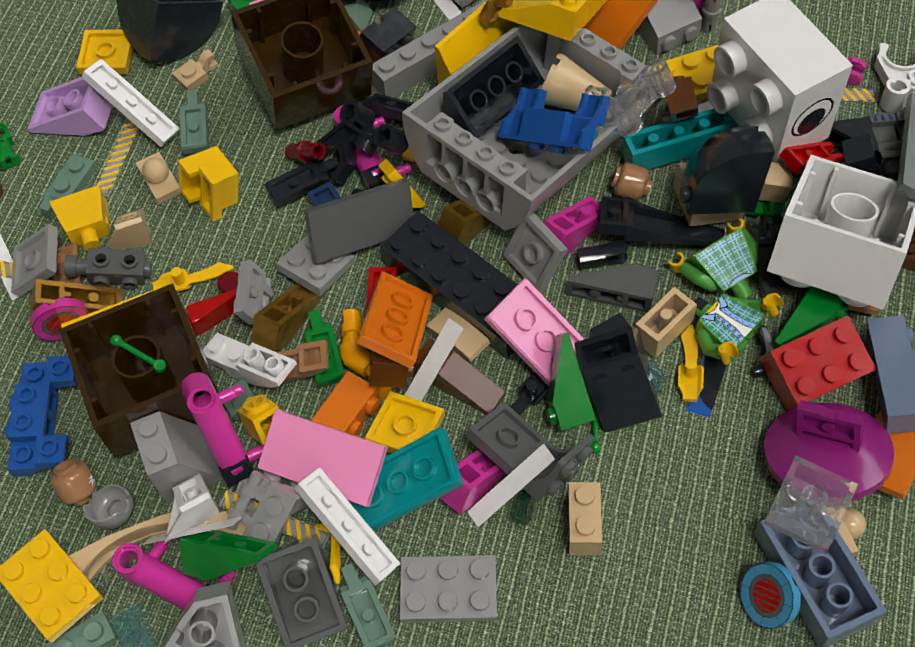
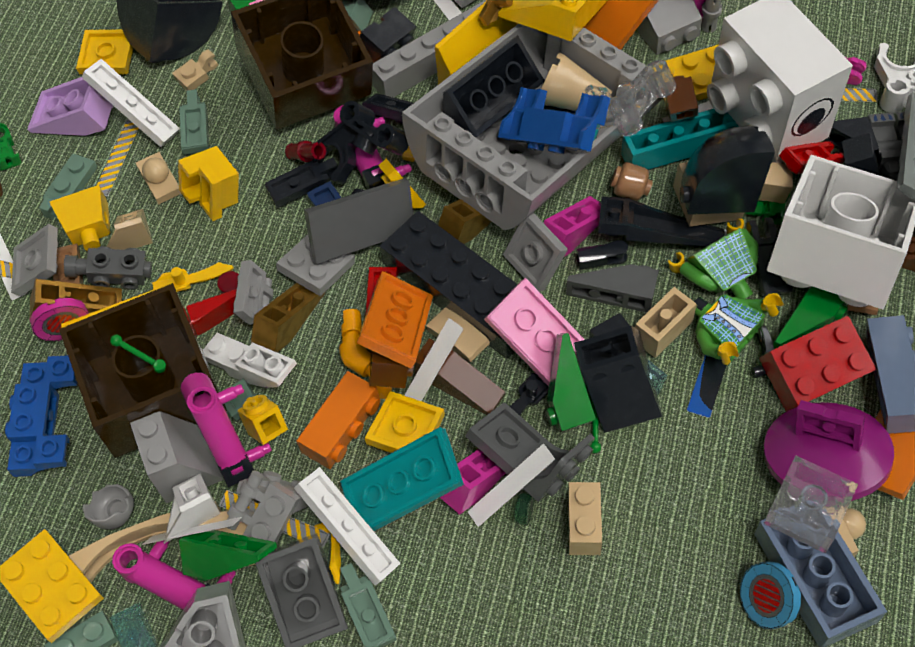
medium nougat head [50,459,97,506] -> none
bright pink tile [257,409,388,507] -> none
medium nougat slope [277,340,329,383] -> none
green hinge [304,309,345,387] -> none
light grey plate [400,555,497,623] -> none
yellow piece [678,324,704,402] -> none

